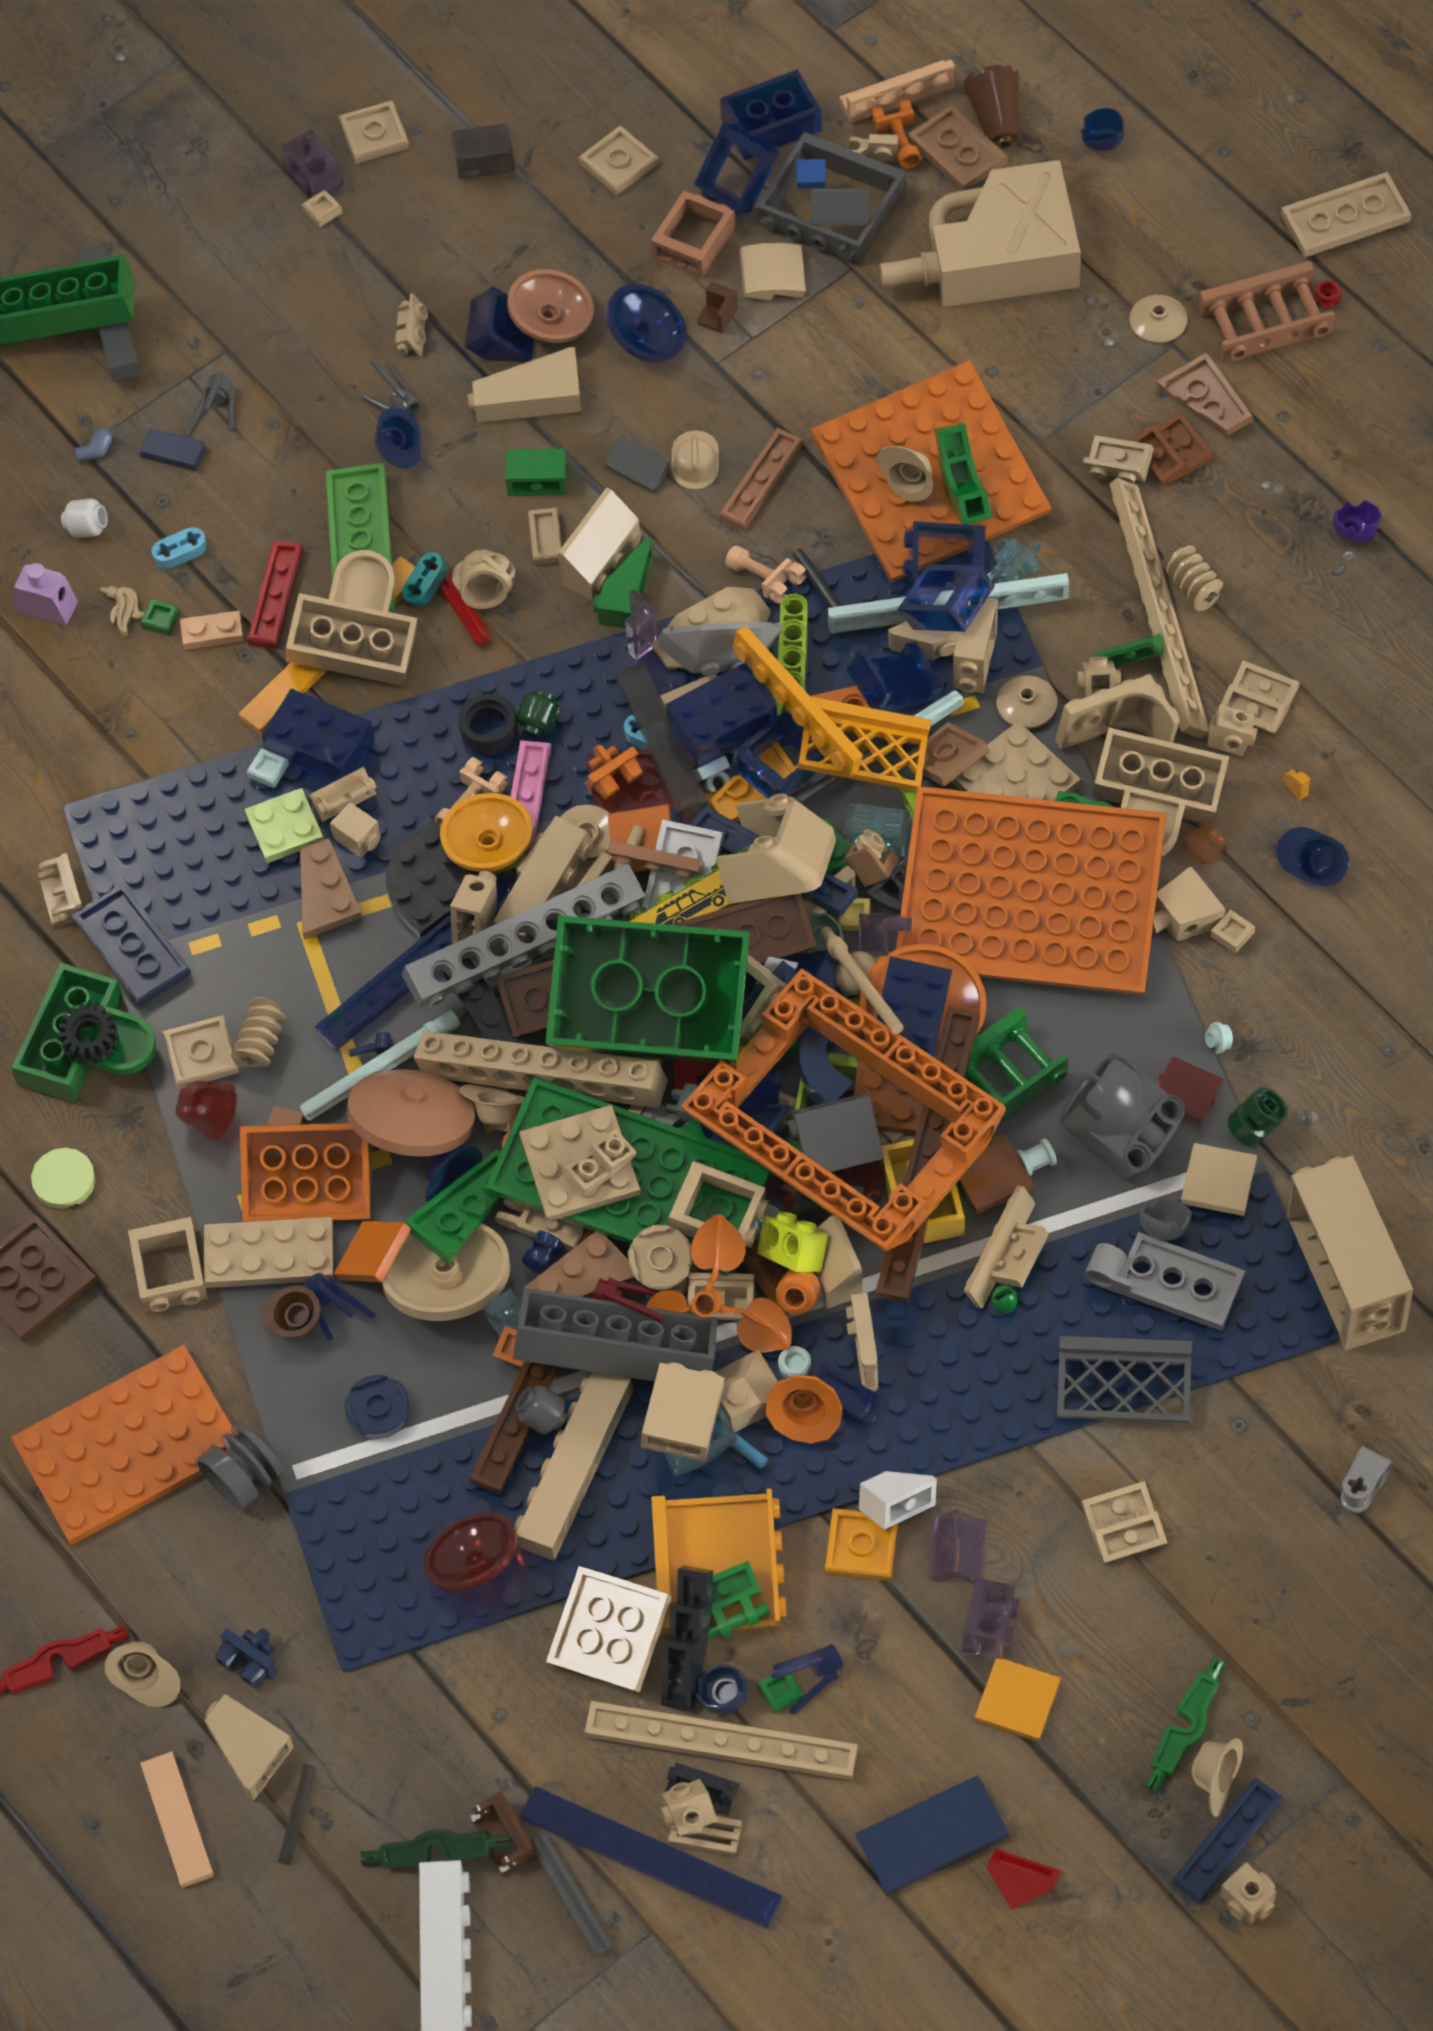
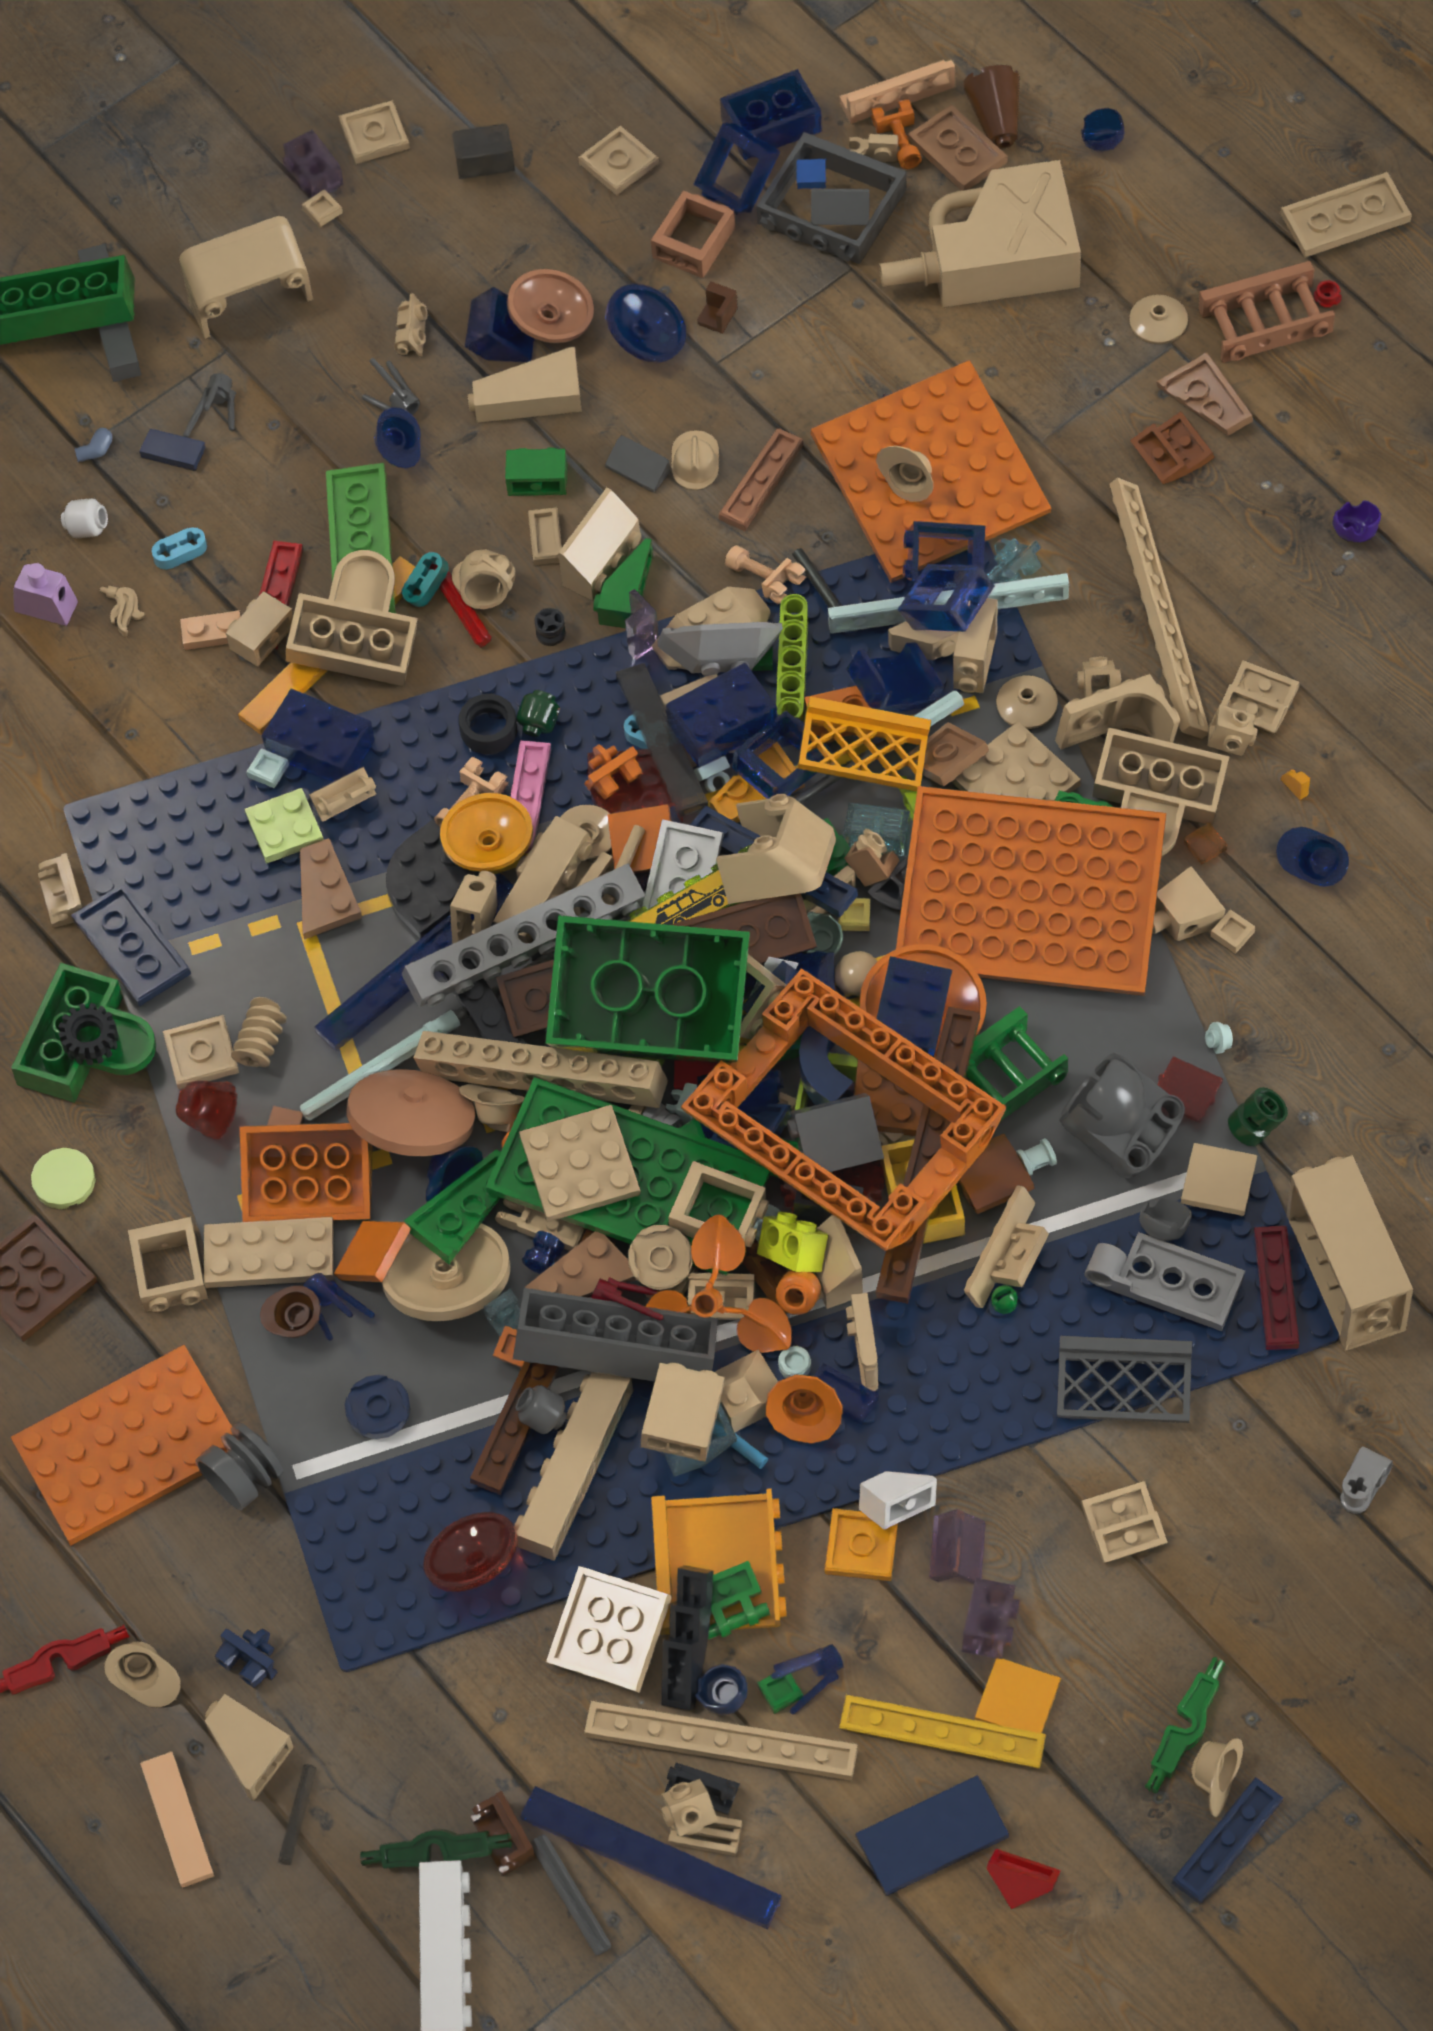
green tile [140,599,180,636] -> none
tan brick [330,802,381,858] -> none
dark blue hand [349,1031,394,1057] -> none
tan slope [563,1129,637,1196] -> none
nougat plate [607,840,705,879] -> none
light orange plate [732,625,863,777] -> none
tan slope [740,243,806,301] -> none
tan bar [819,927,903,1034] -> none
panel [859,912,912,956] -> none
green arch [934,422,992,525] -> none
tan bracket [1083,435,1154,483] -> none
green slope [1095,633,1164,667] -> none
tan piece [1161,545,1223,611] -> none
tan brick [1220,1862,1276,1925] -> none
none -> tan windscreen [179,216,313,339]
none -> tan brick [226,591,293,667]
none -> black wheel [534,608,566,646]
none -> yellow tile [839,1695,1046,1769]
none -> dark red tile [1254,1225,1299,1350]

